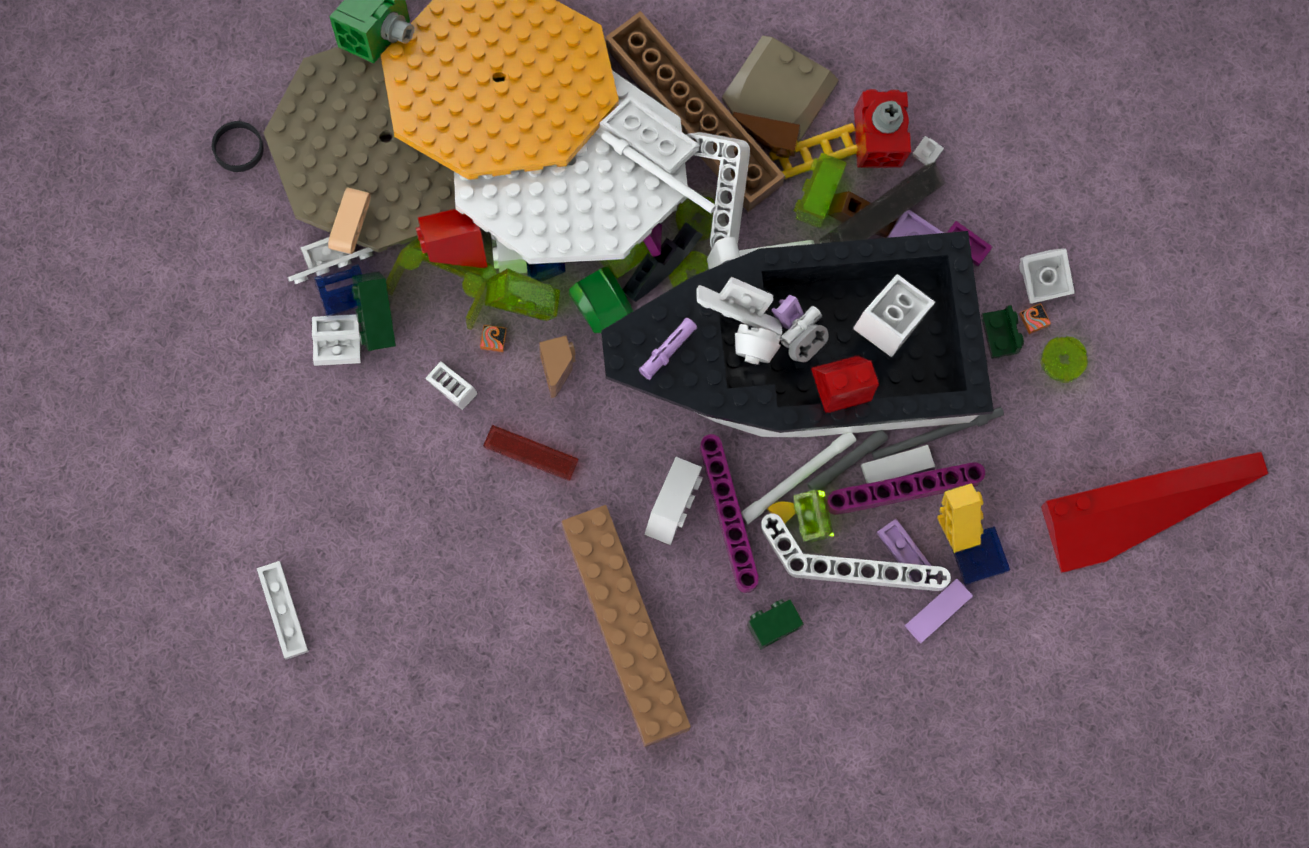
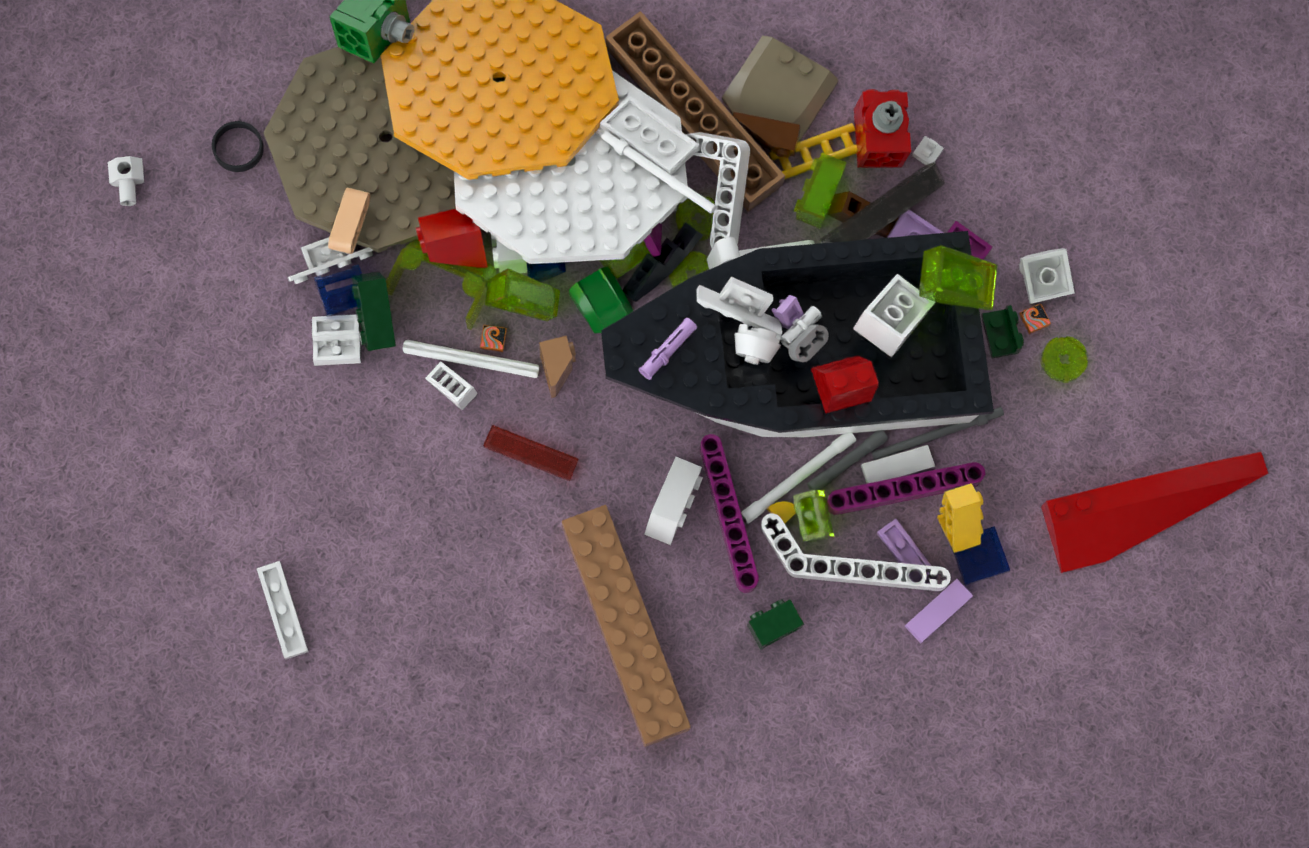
none -> white piece [108,156,144,206]
none -> white axle [403,340,540,378]
none -> clear neon green slope [919,245,997,310]

